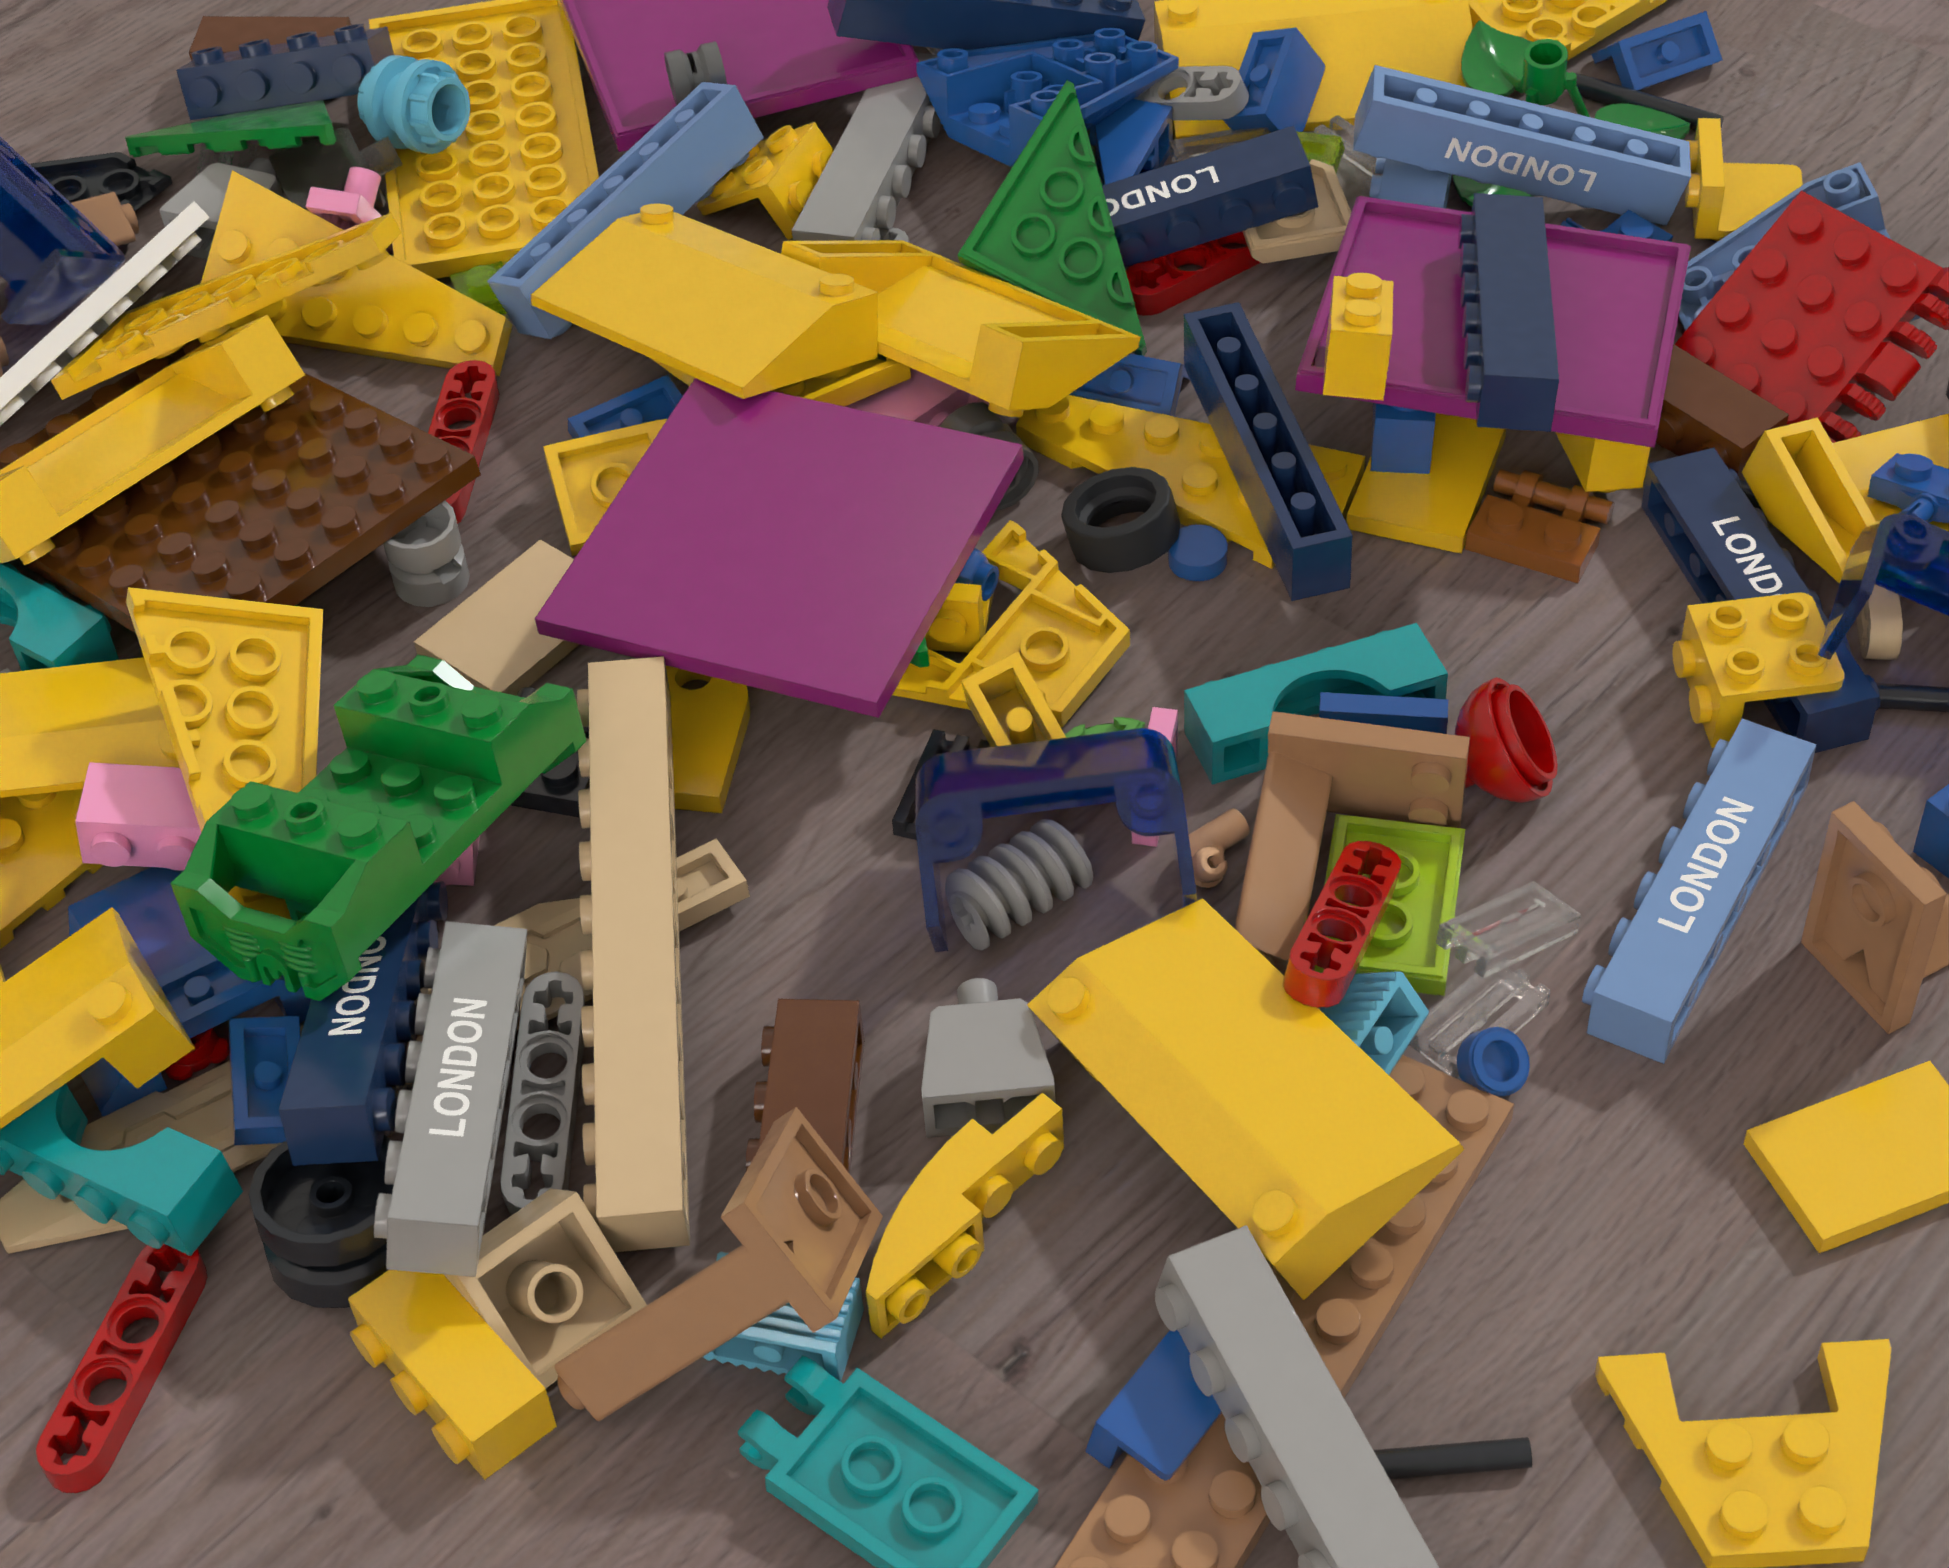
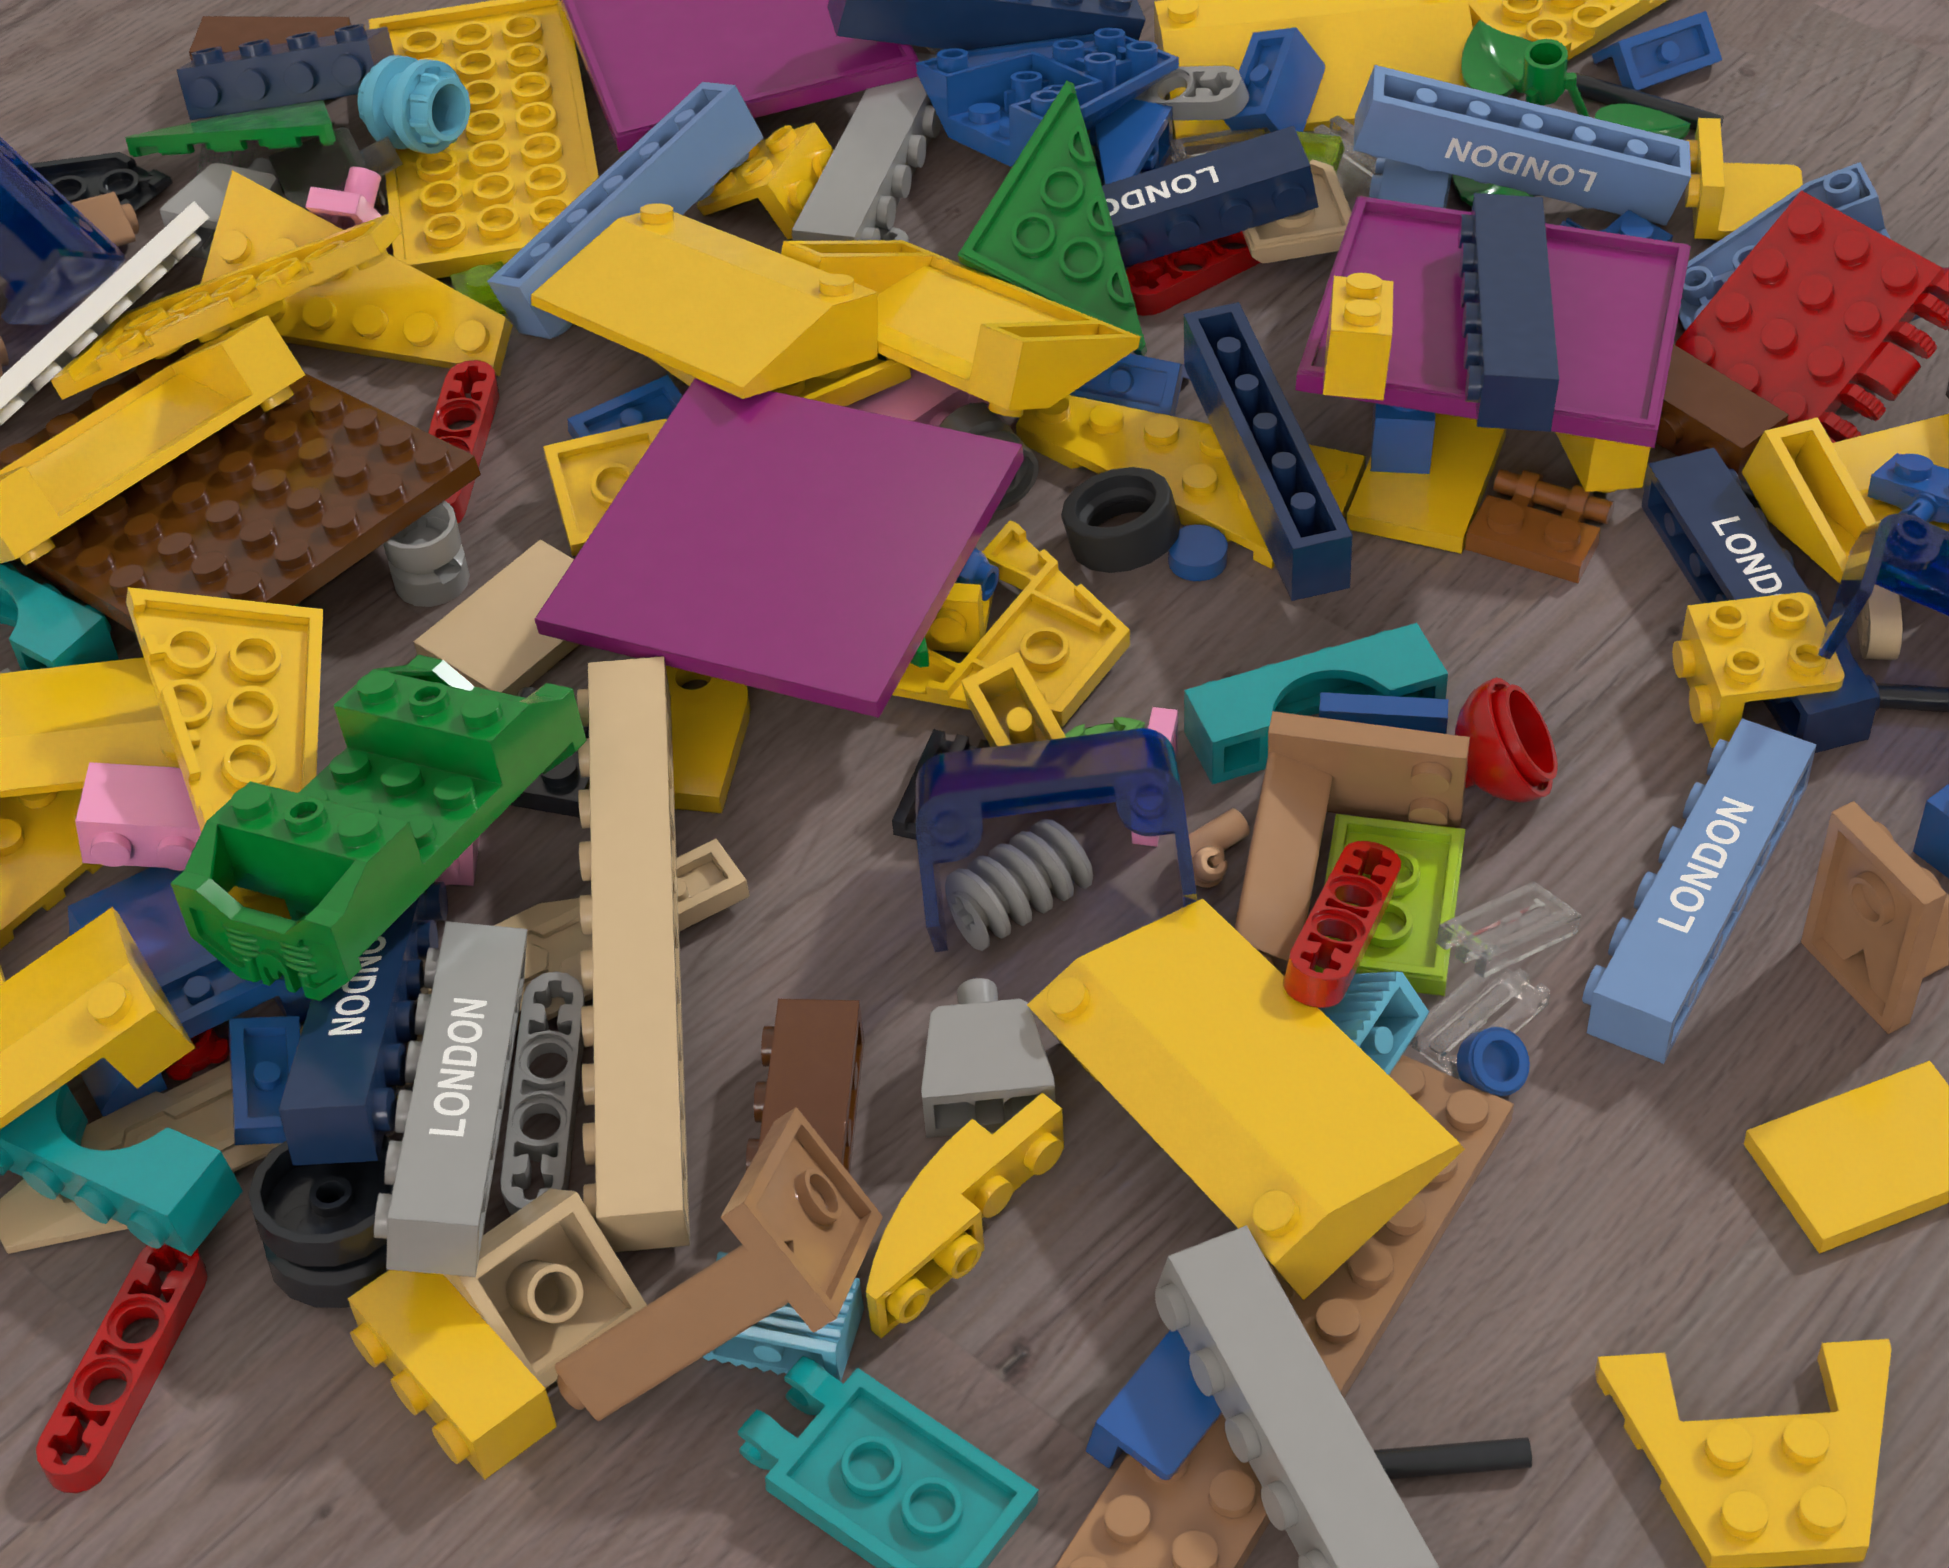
dark grey wheel [664,41,727,105] -> none

